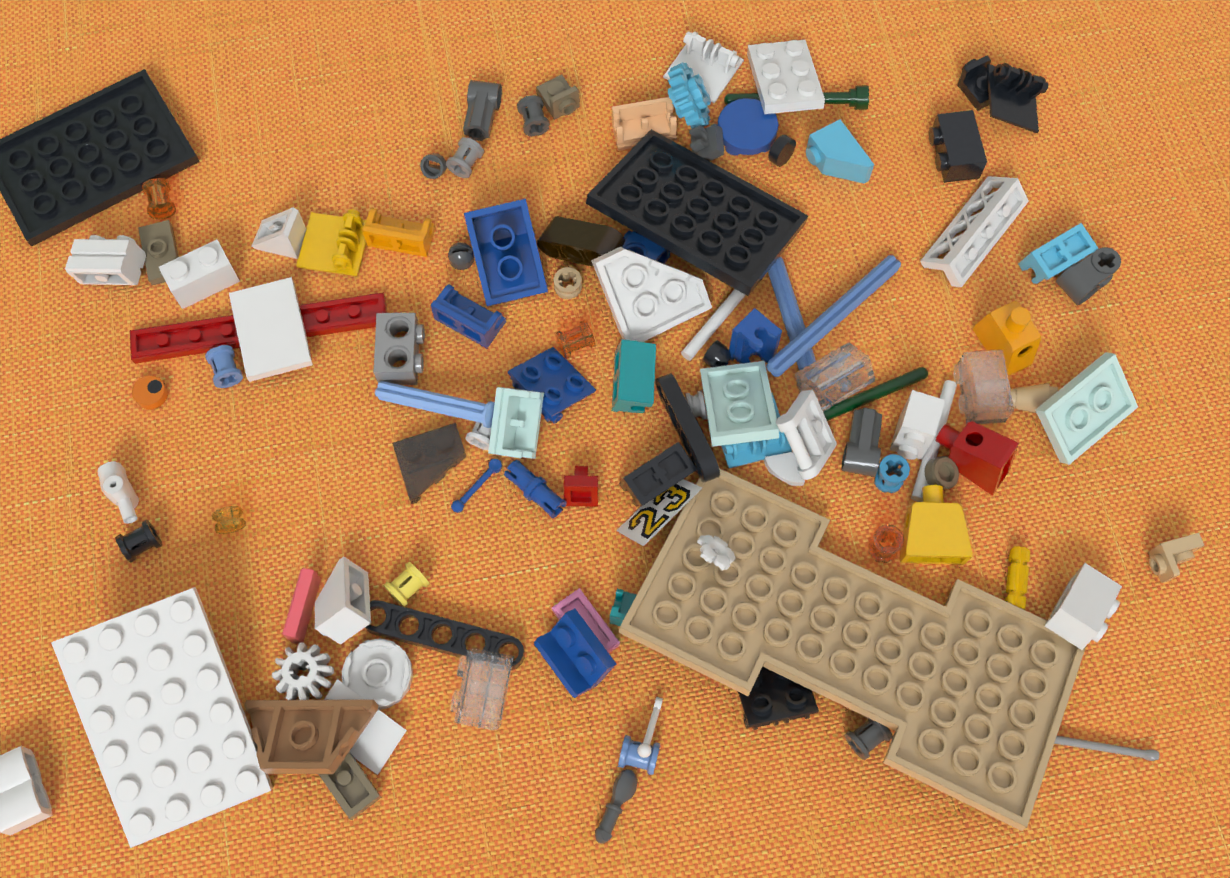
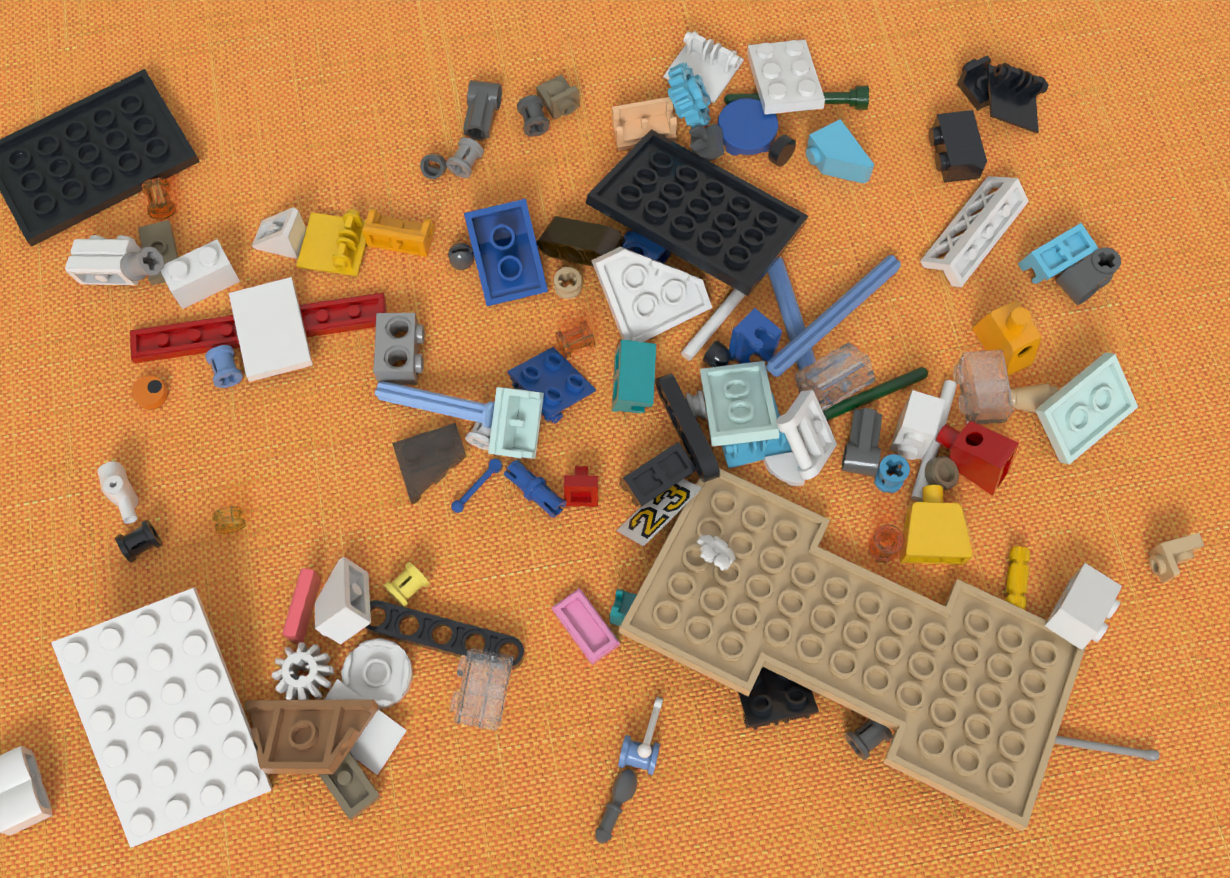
blue hinge [430,284,506,349] -> none
blue bracket [534,608,617,698] -> none
none -> light grey bush [120,246,164,281]

